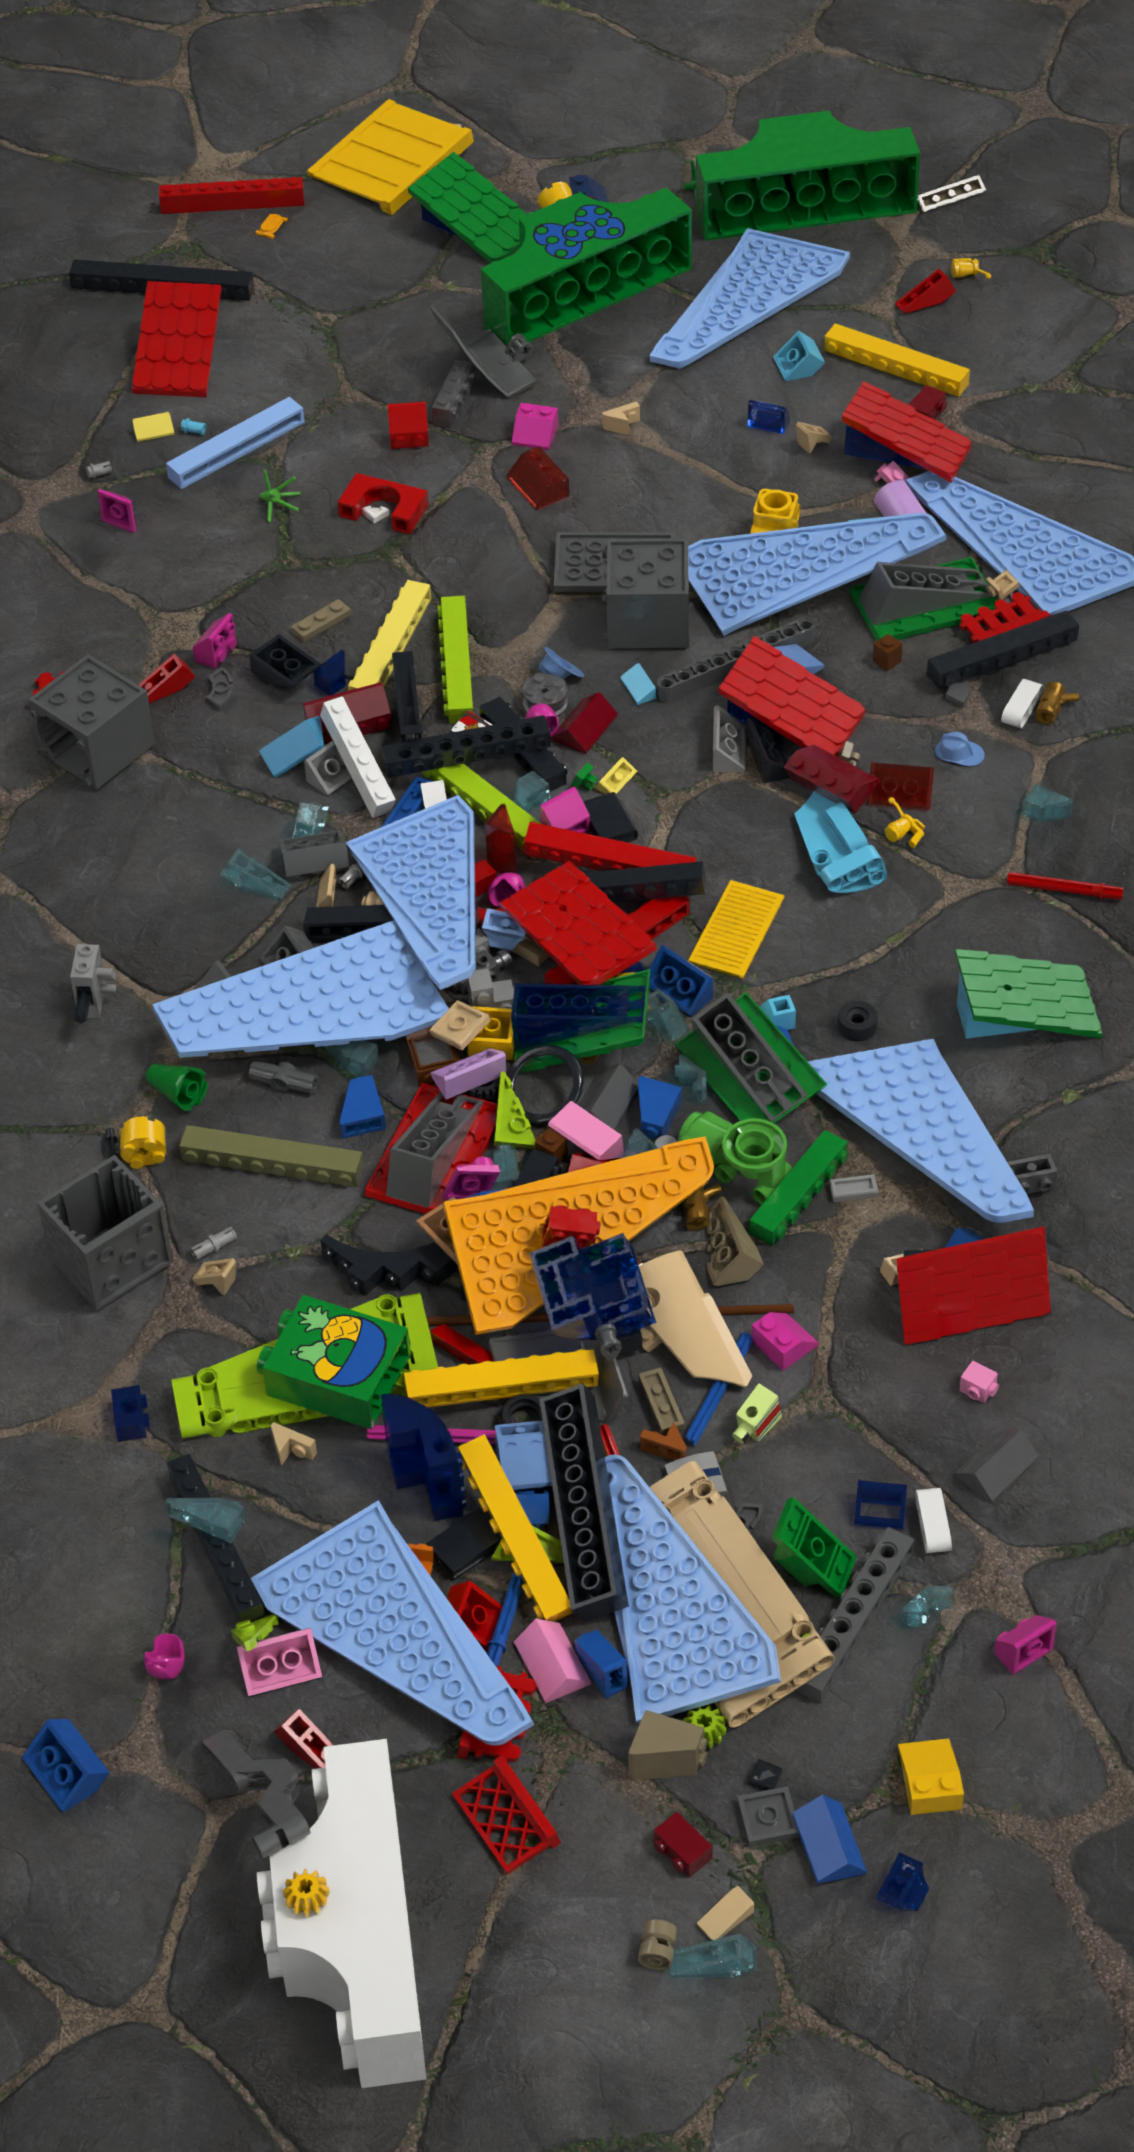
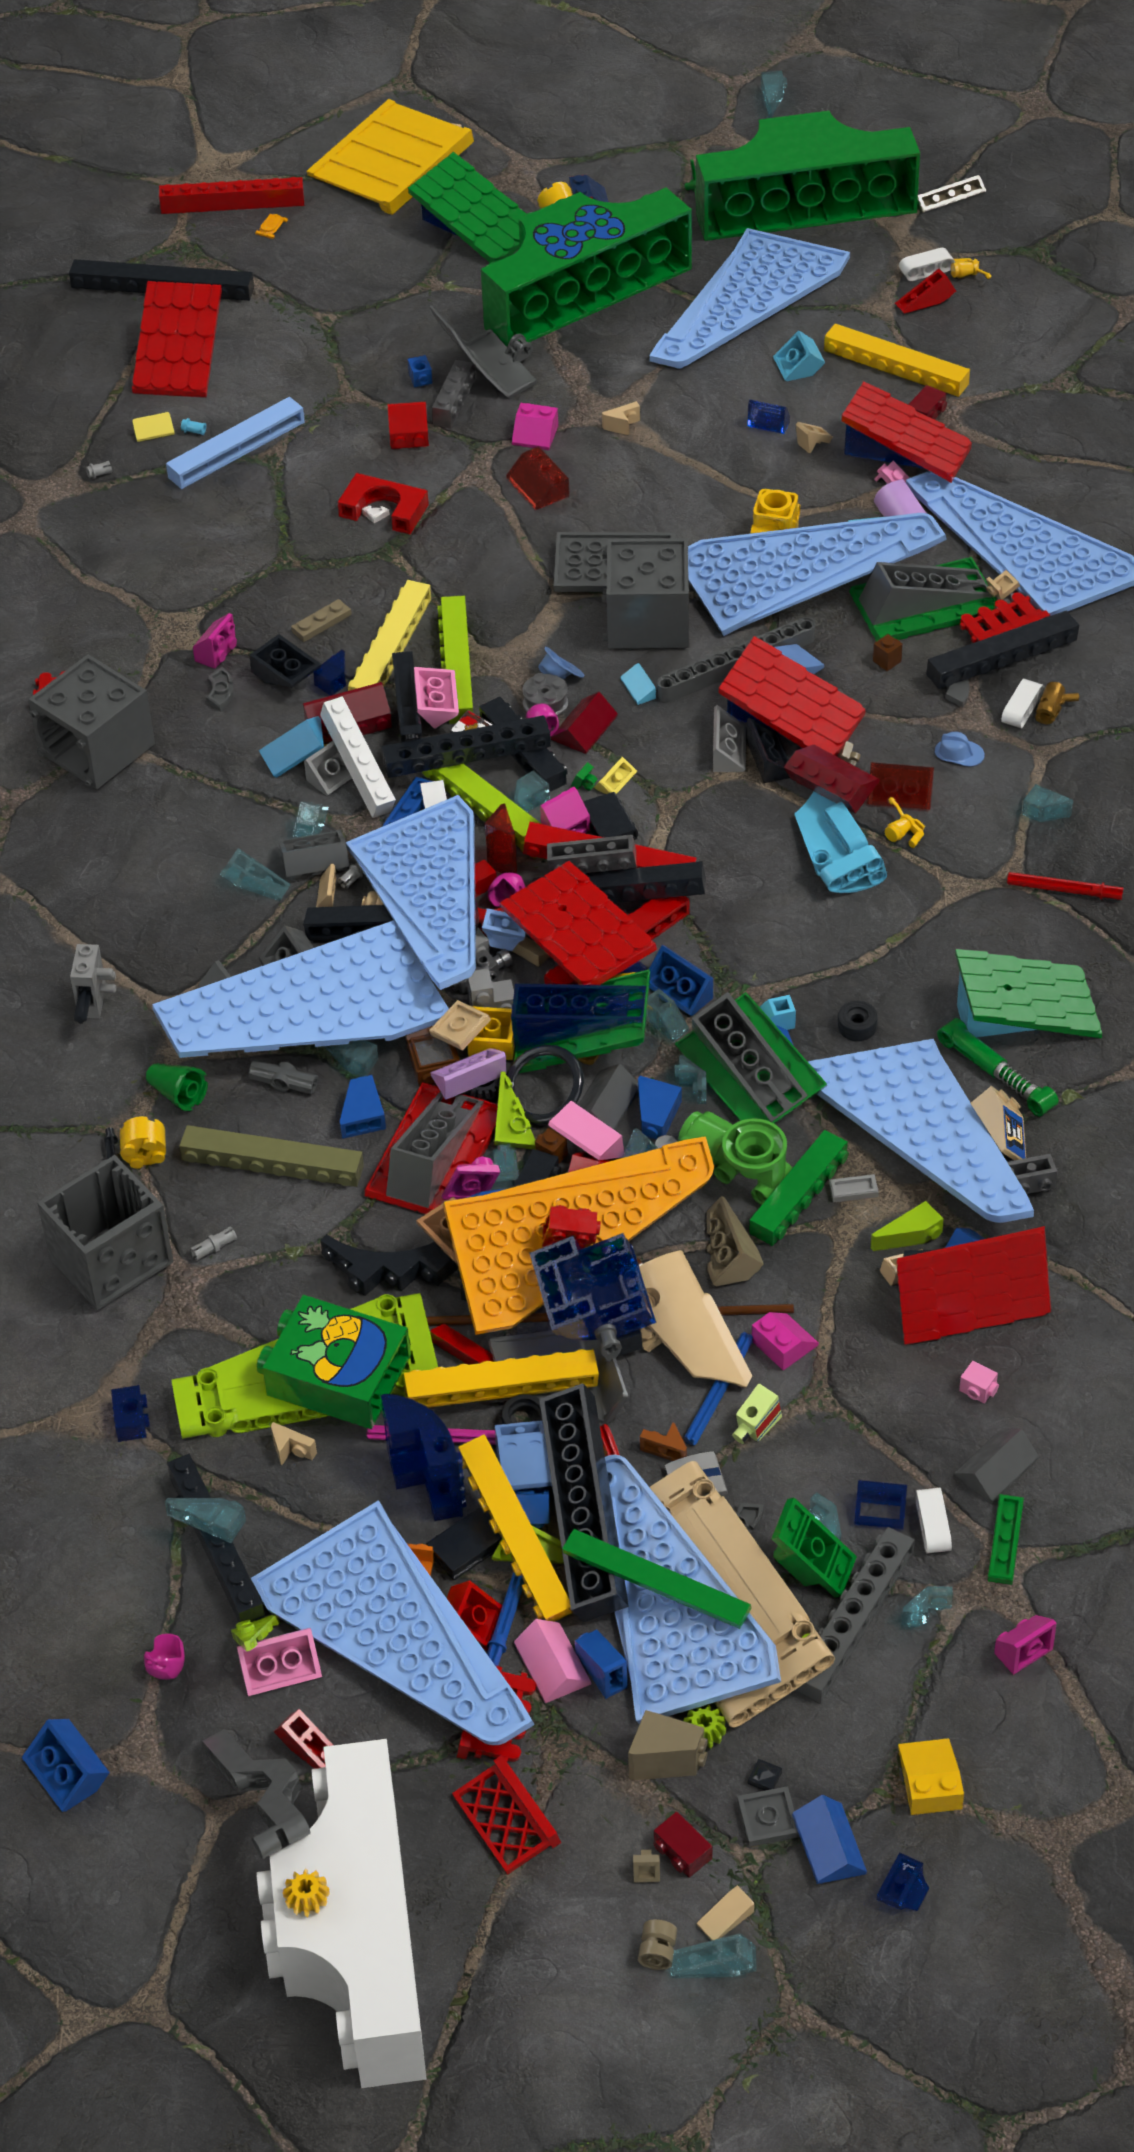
dark pink slope [97,489,136,533] -> none
red slope [139,653,196,703] -> none
tan slope [192,1258,236,1295] -> none
bright green plant [260,469,301,523] -> none
dark tan plate [638,1368,685,1435] -> none
pearl gold piece [683,1184,722,1231] -> none
yellow window [688,880,785,979] -> none
none -> blue brick [407,355,433,388]
none -> bright pink slope [414,667,459,729]
none -> flat silver brick [547,835,637,874]
none -> green tile [562,1529,752,1629]
none -> dark tan tile [633,1849,660,1882]
none -> clear light blue slope [761,70,787,118]
none -> clear light blue slope [810,1492,841,1541]
none -> lime slope [871,1201,944,1251]
none -> white beam [899,248,955,281]
none -> green piece [937,1018,1059,1117]
none -> tan slope [971,1086,1026,1161]
none -> green tile [988,1494,1024,1585]

